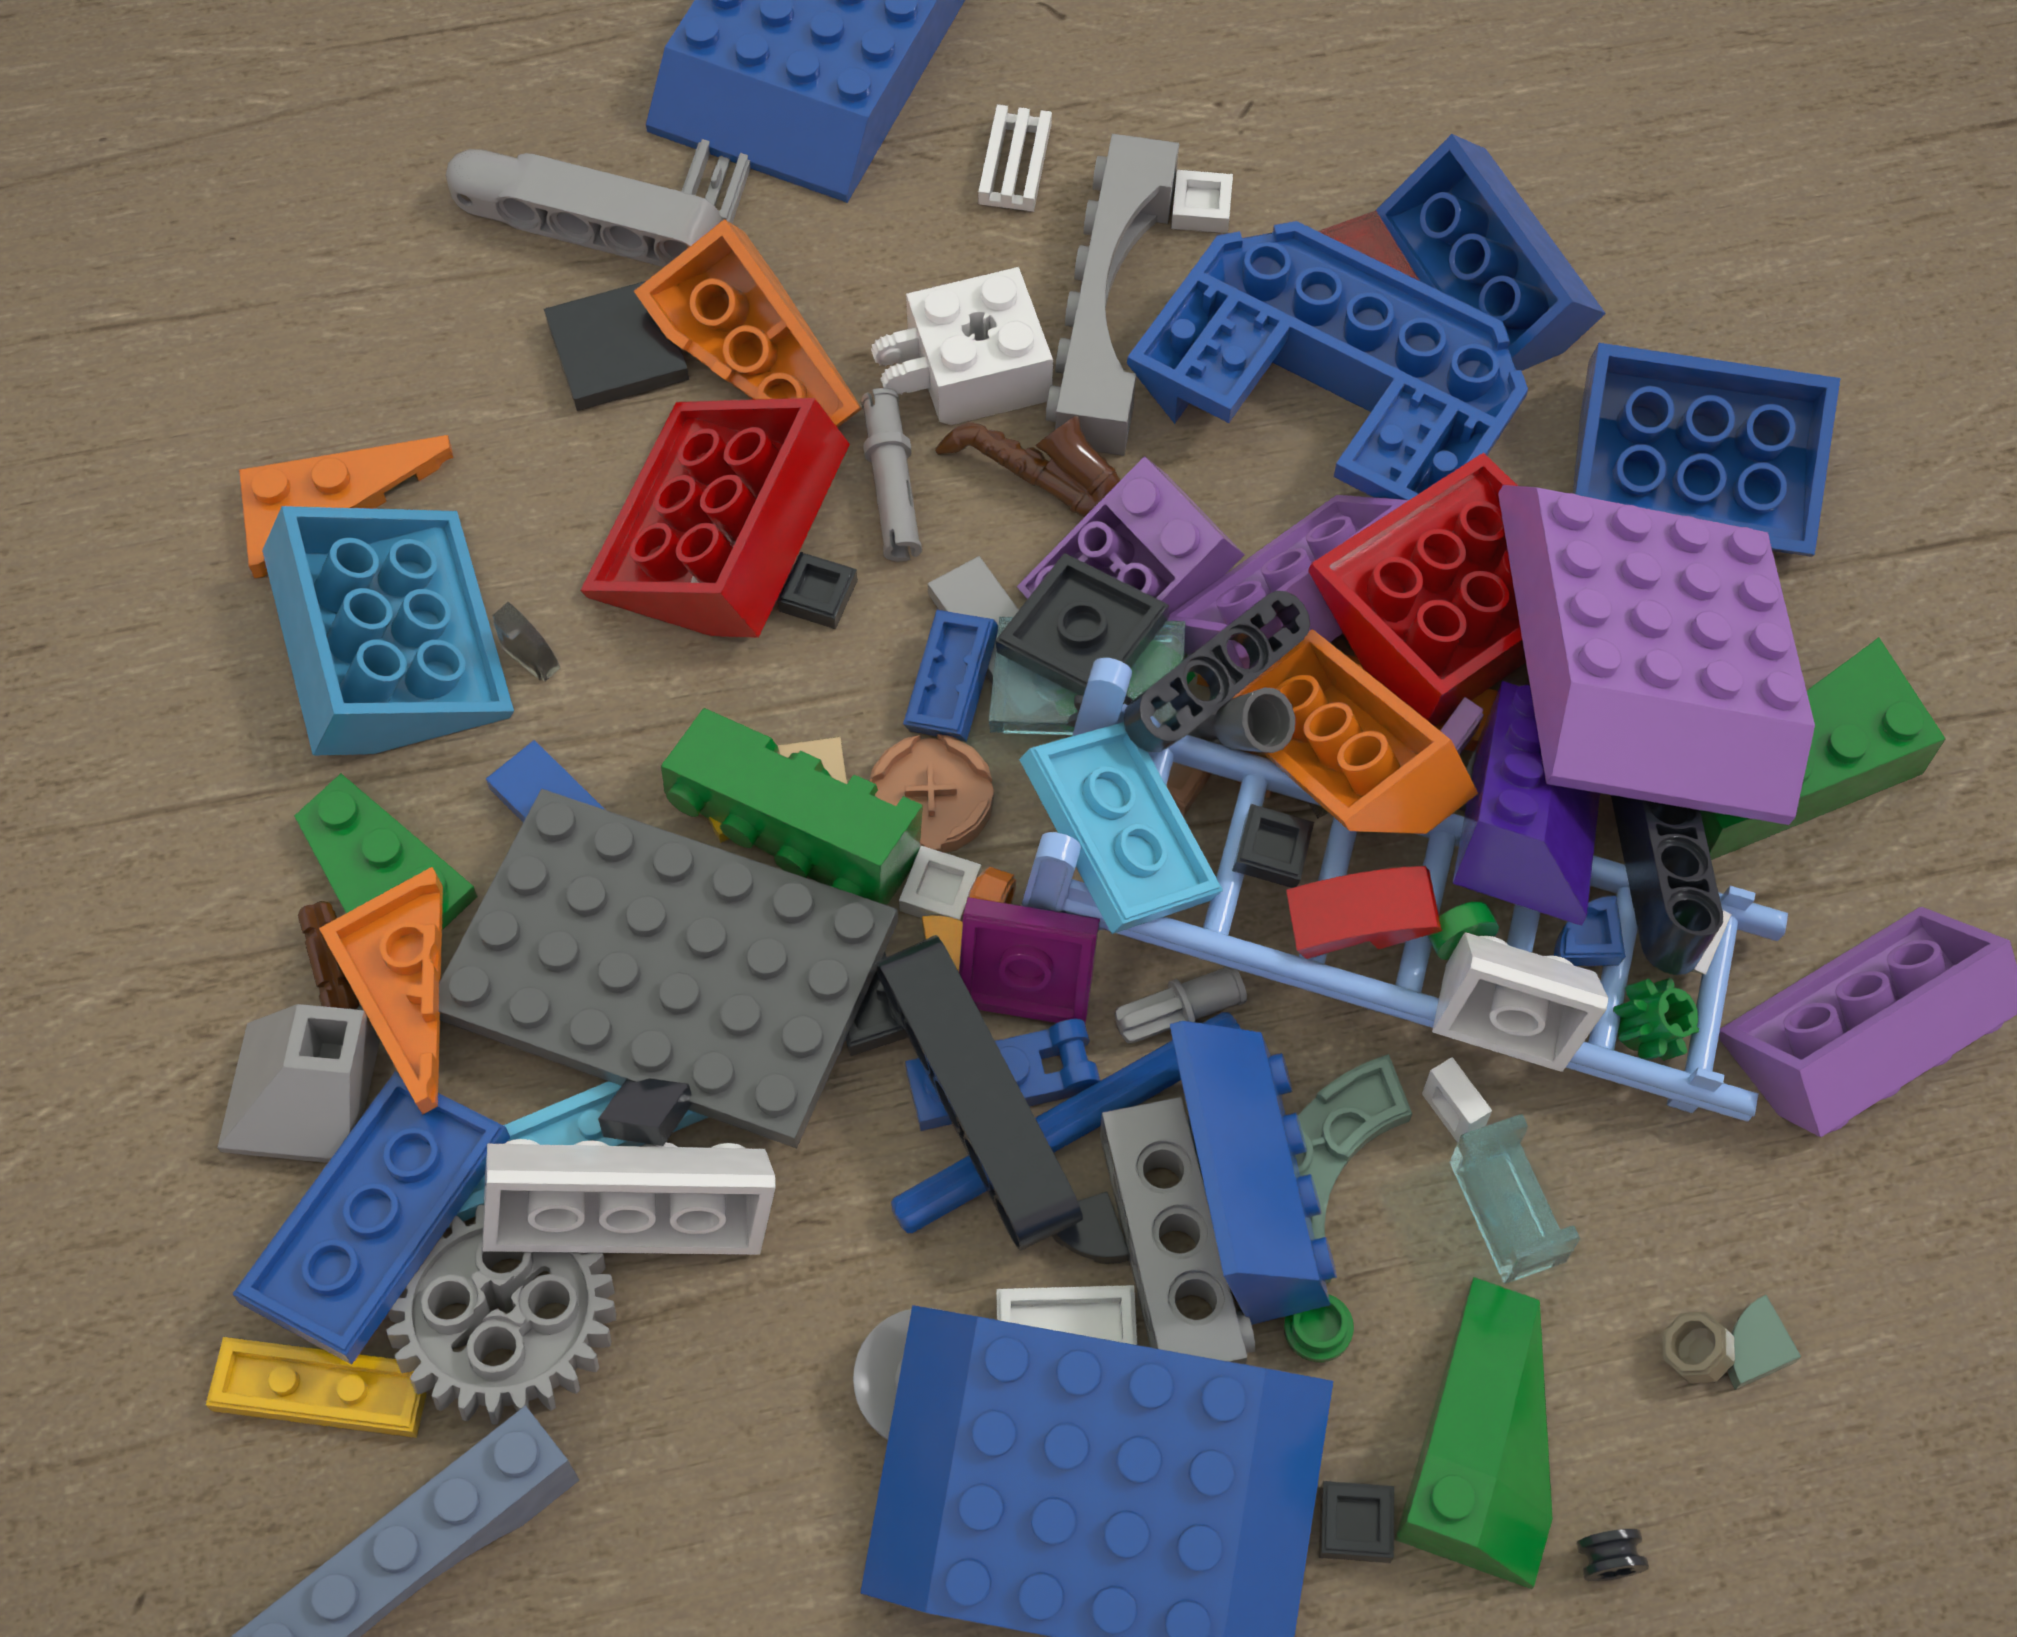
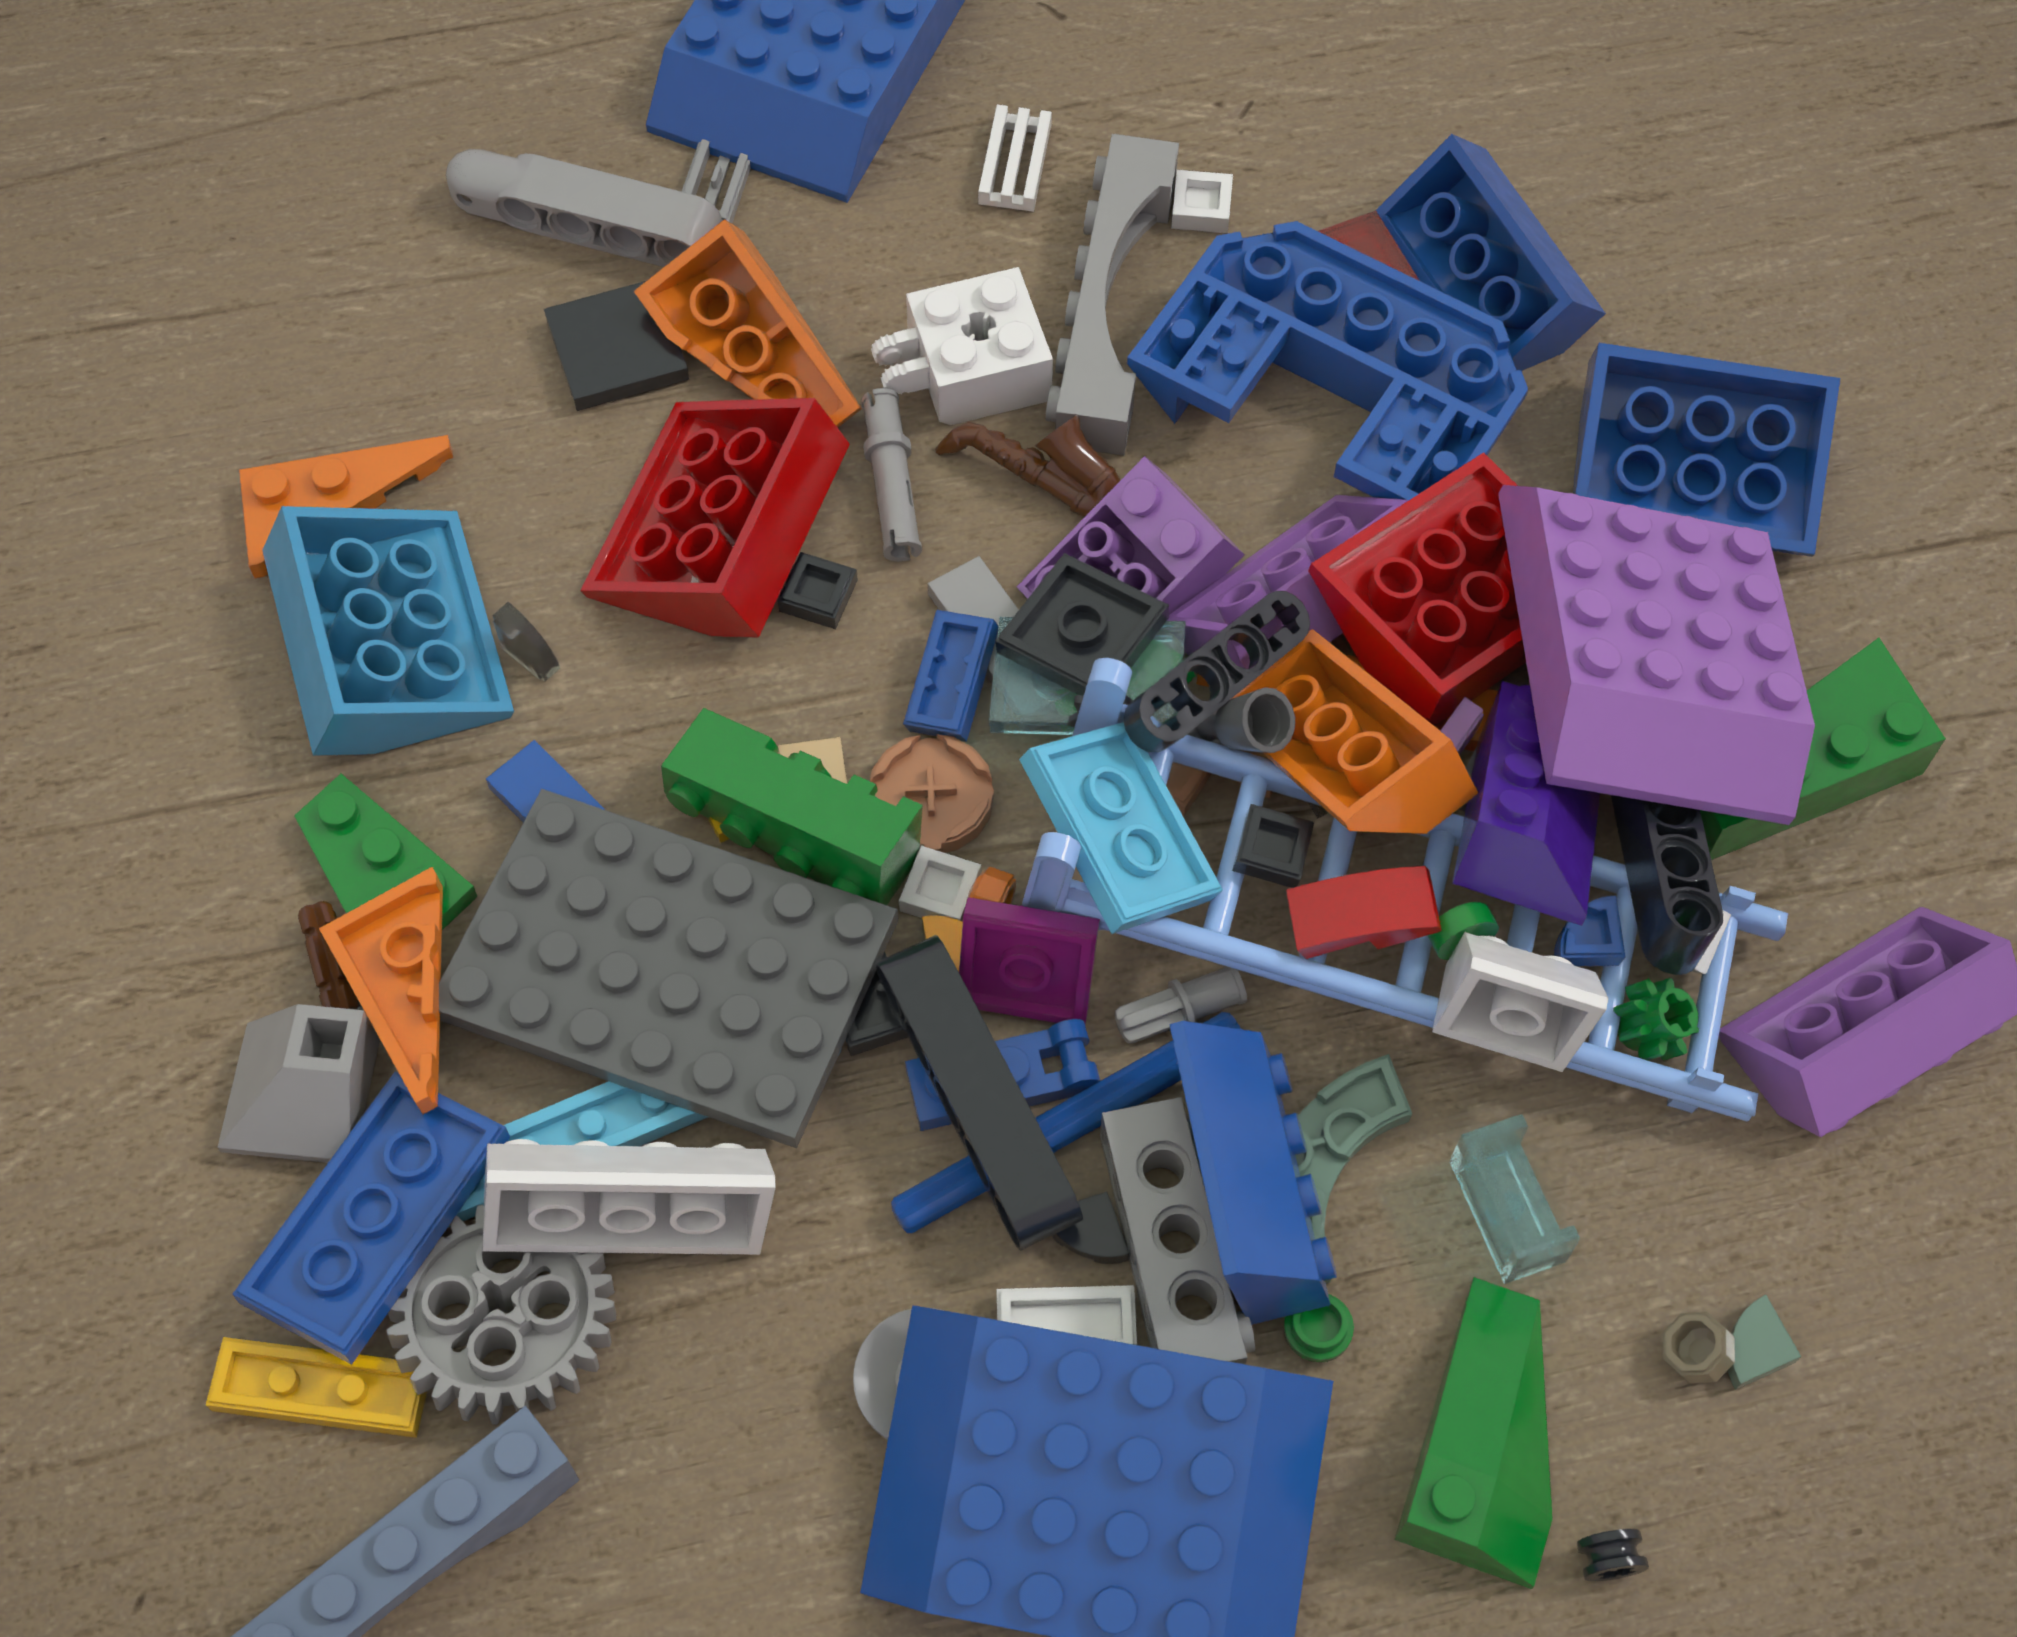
black tile [598,1078,692,1146] -> none
black tile [1319,1481,1394,1563] -> none
white tile [1422,1057,1492,1147] -> none

